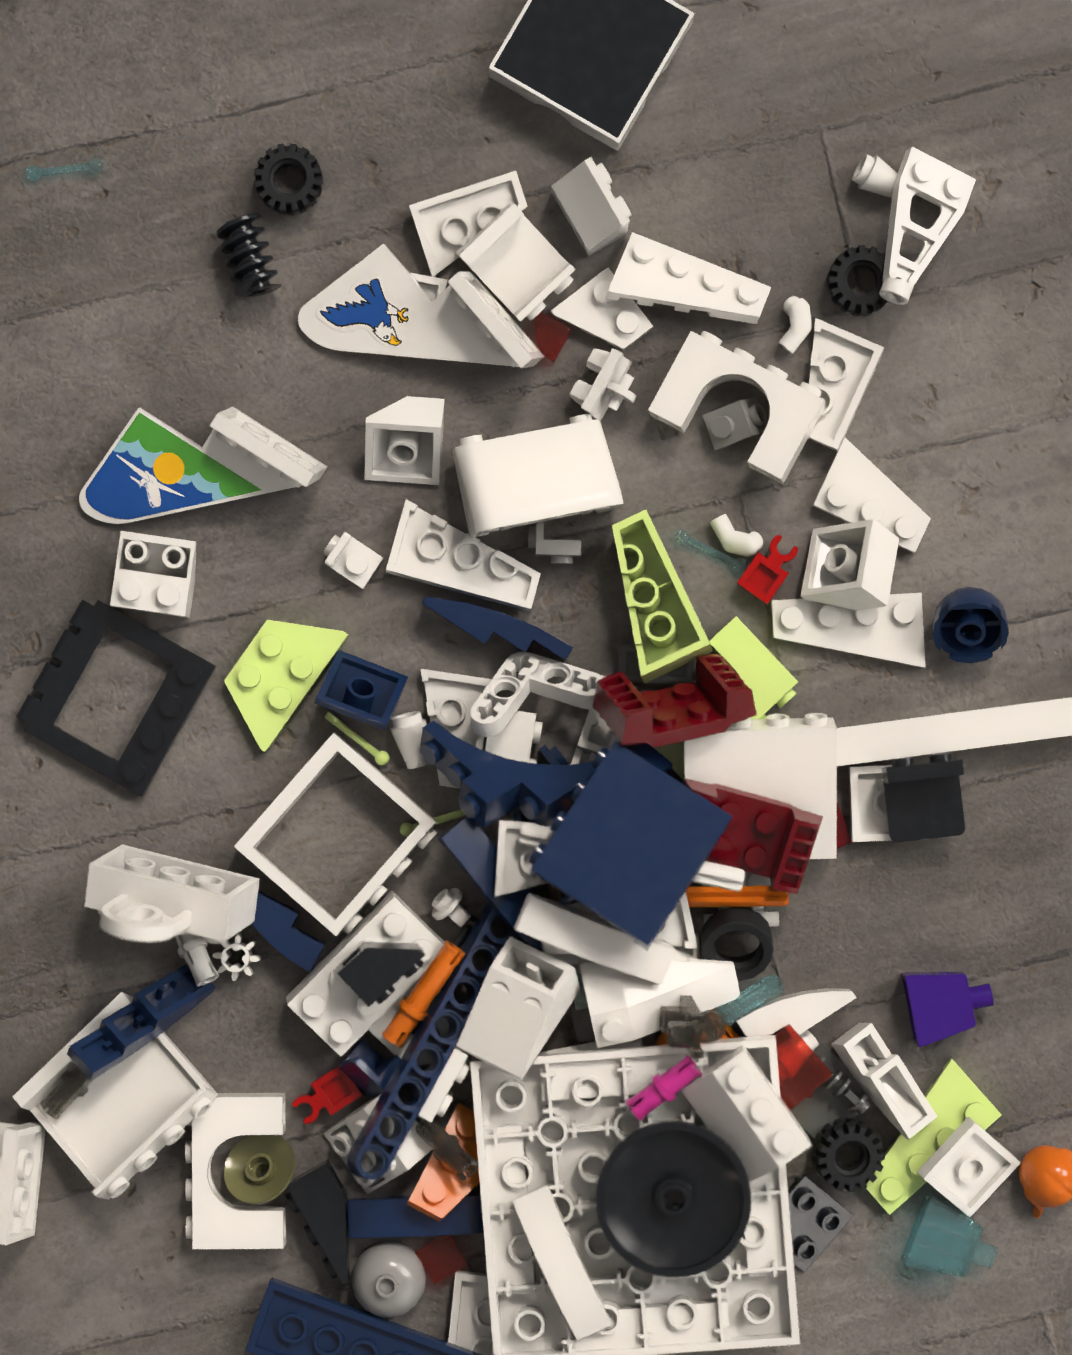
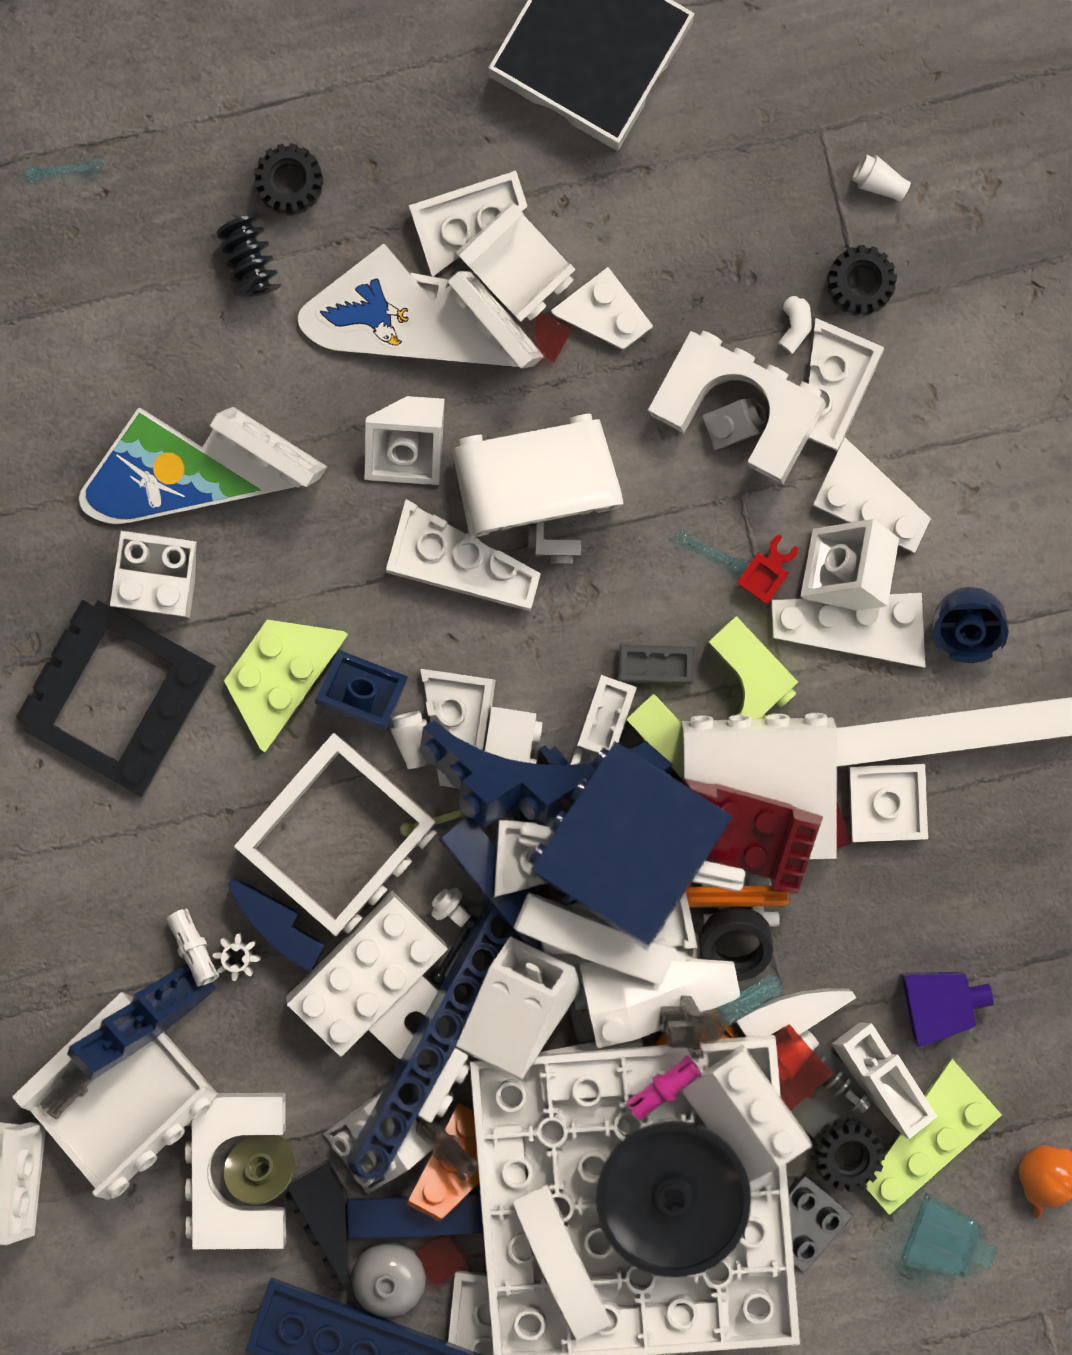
white brick [84,845,260,944] -> none
red plate [292,1064,363,1124] -> none
white bracket [323,532,384,590] -> none
yellowish green hinge [324,711,389,765] -> none
black slope [336,941,425,1007] -> none
dark blue panel [338,1040,401,1098] -> none
orange pin [382,940,466,1048] -> none
dark blue slope [422,597,573,661] -> none
white beam [470,651,603,737] -> none
white slope [551,157,631,256] -> none
white hips [569,348,637,422] -> none
dark red plate [593,654,757,748] -> none
white wing [605,232,771,324] -> none
yellowish green wedge [612,509,713,684] -> none
white arm [709,514,763,557] -> none
white plate [879,147,976,305] -> none
black bracket [882,753,965,842] -> none
white plate [917,1116,1021,1218] -> none

